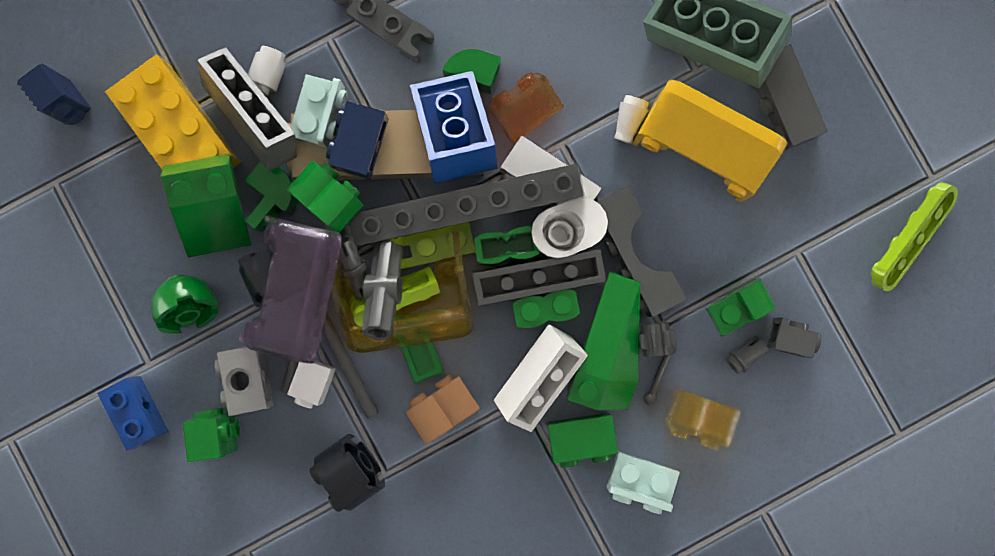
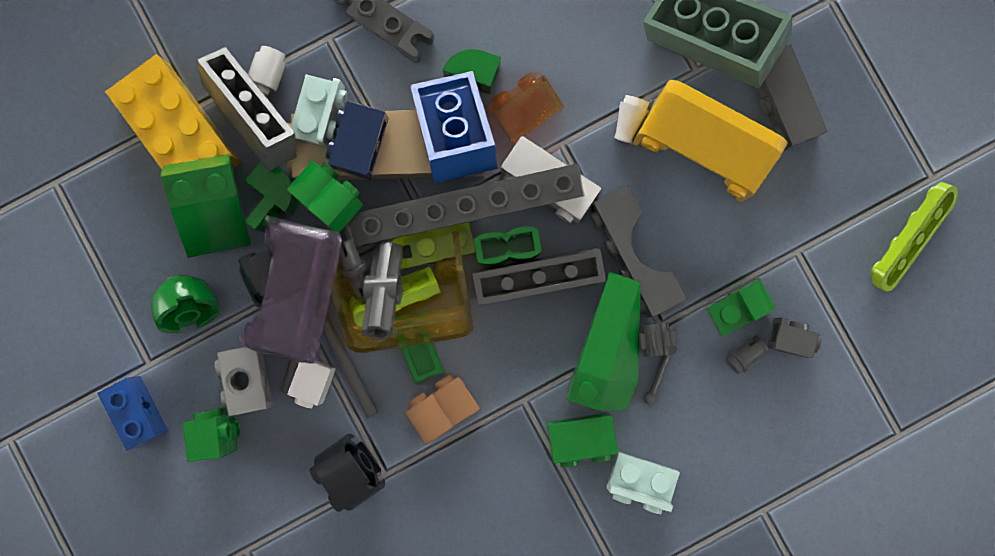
dark blue brick [17,63,91,125] -> none
white brick [494,324,588,432] -> none
green brick [512,289,580,328] -> none
white piece [531,197,608,258] -> none
clear yellow brick [664,388,741,451] -> none

